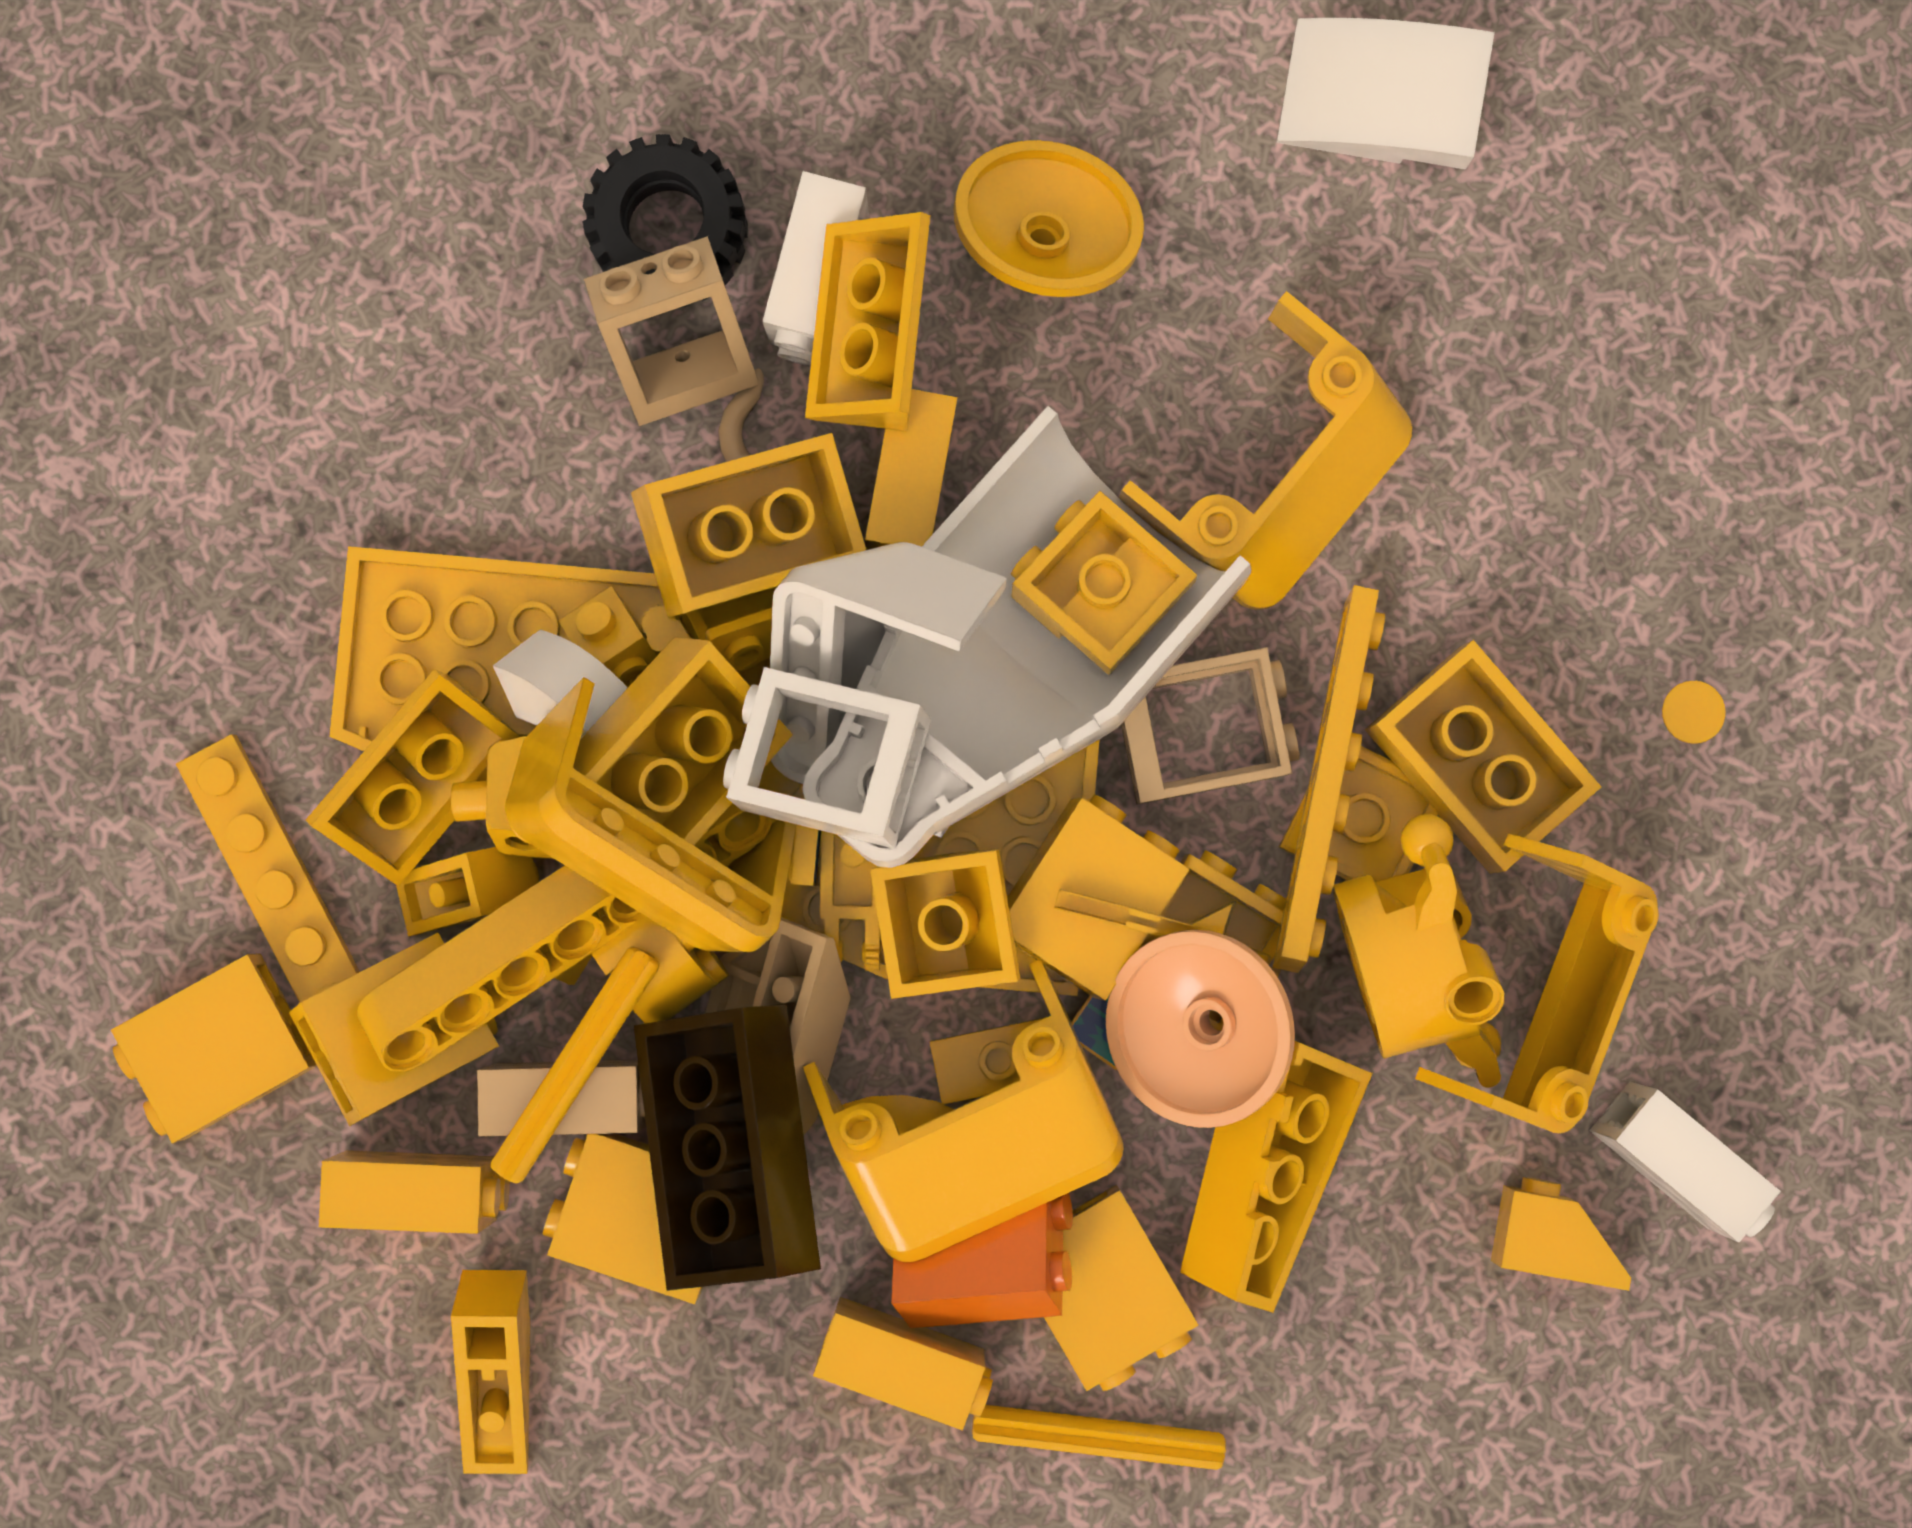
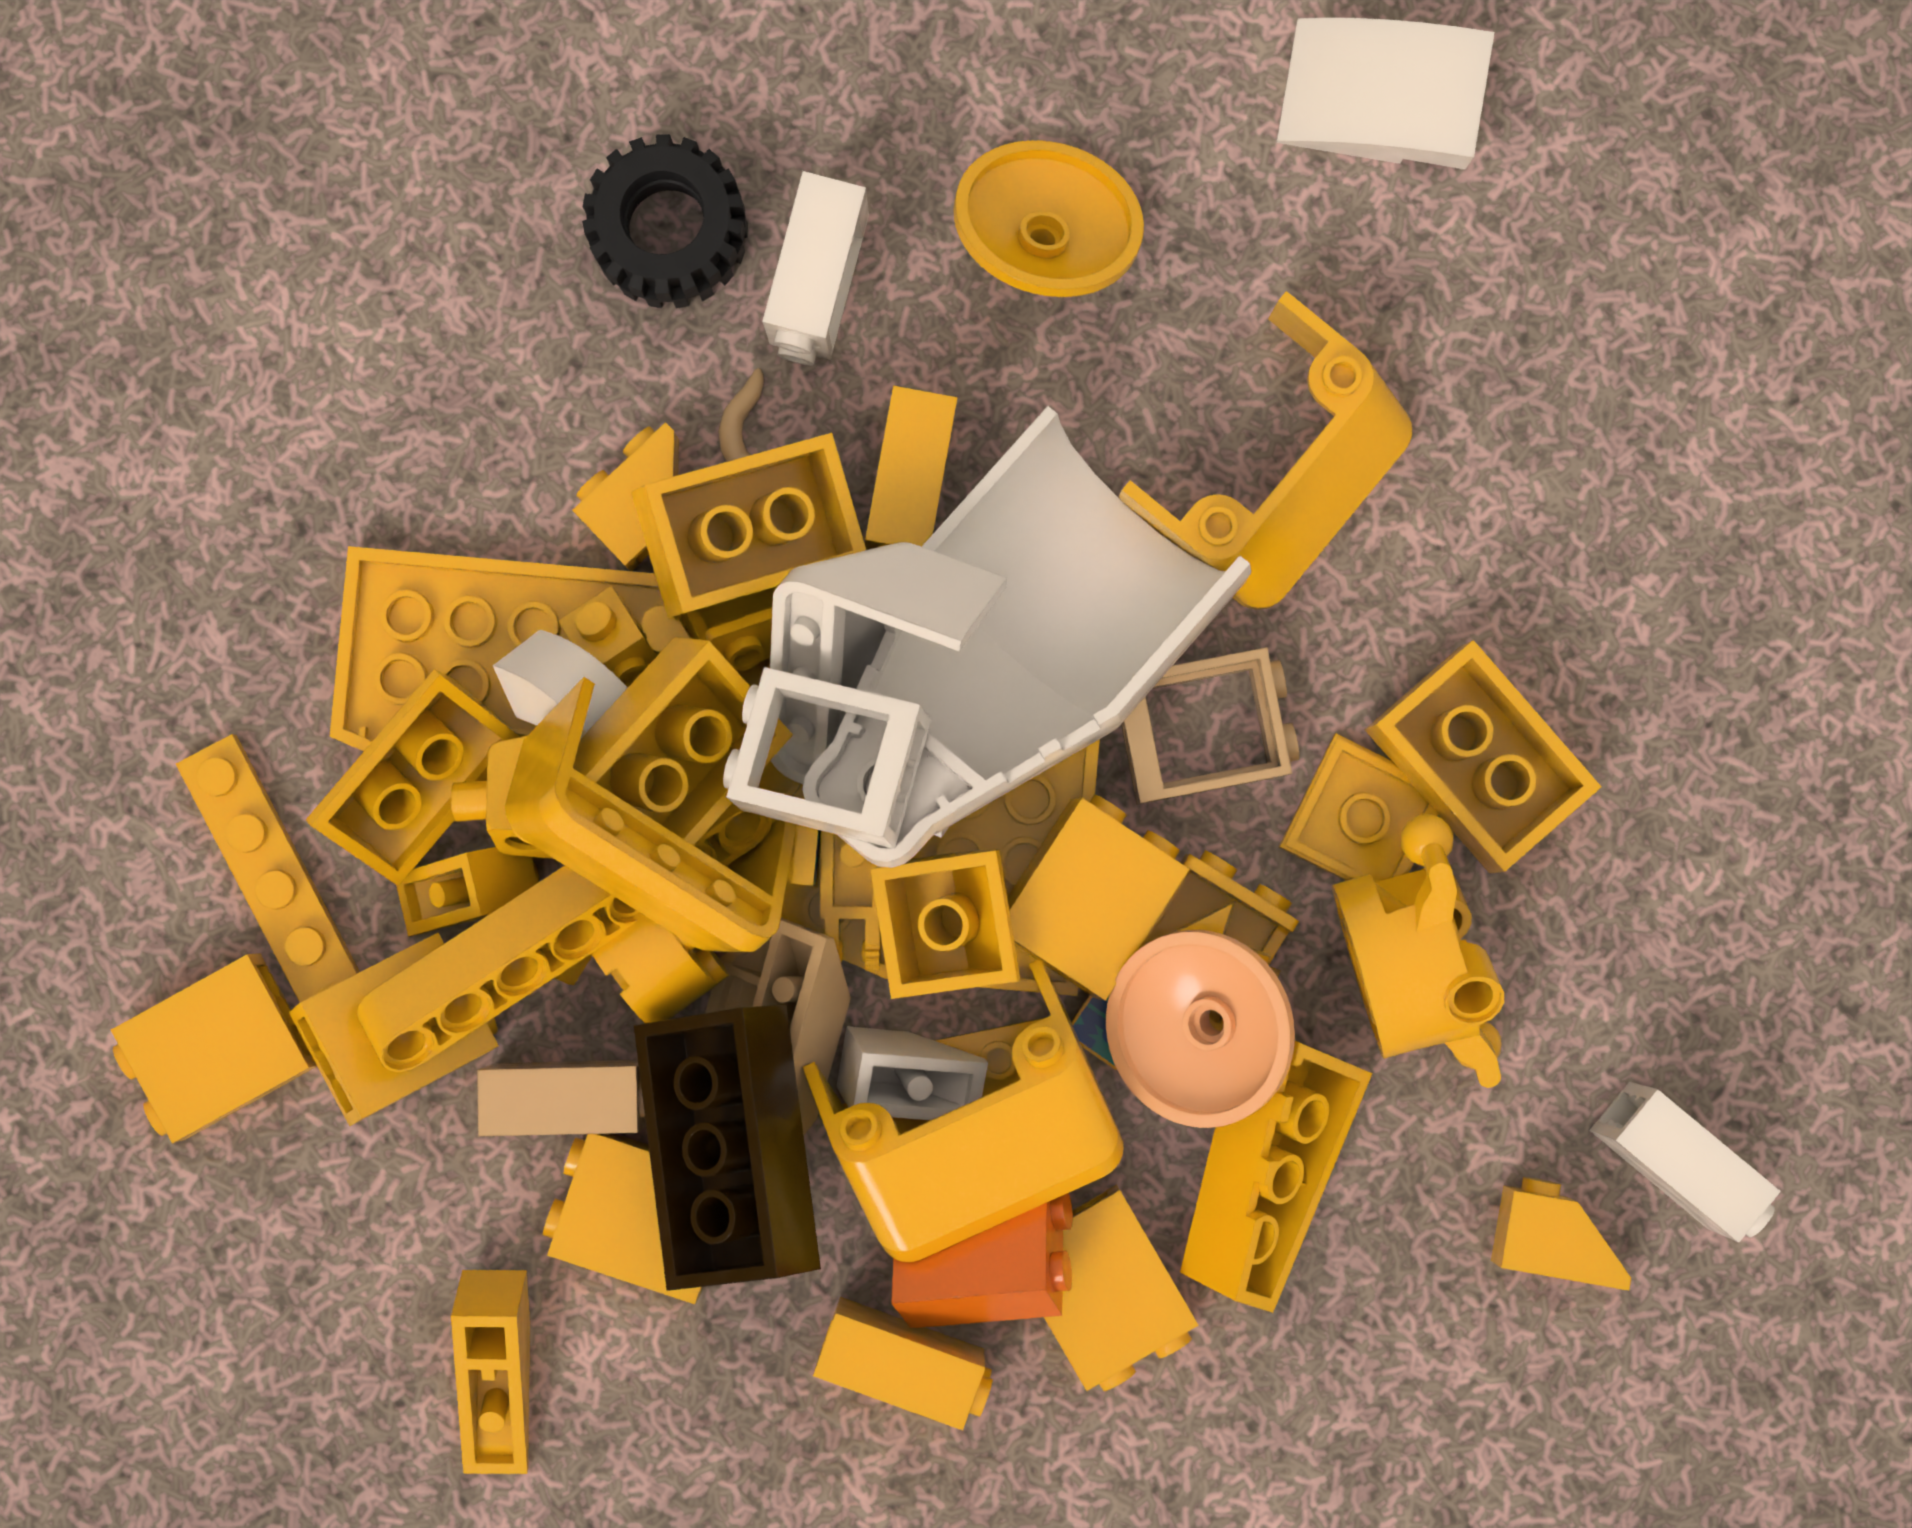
yellow brick [319,1150,510,1234] -> none
yellow axle [491,947,659,1184] -> none
tan window [584,236,759,426] -> none
yellow slope [805,212,931,431] -> none
yellow axle [972,1405,1226,1470] -> none
yellow plate [1011,491,1198,675] -> none
yellow piece [1054,889,1217,937] -> none
yellow plate [1273,585,1385,973] -> none
yellow windscreen [1415,833,1659,1134] -> none
yellow piece [1662,681,1726,744] -> none
none -> yellow slope [572,422,679,571]
none -> white slope [836,1026,988,1120]

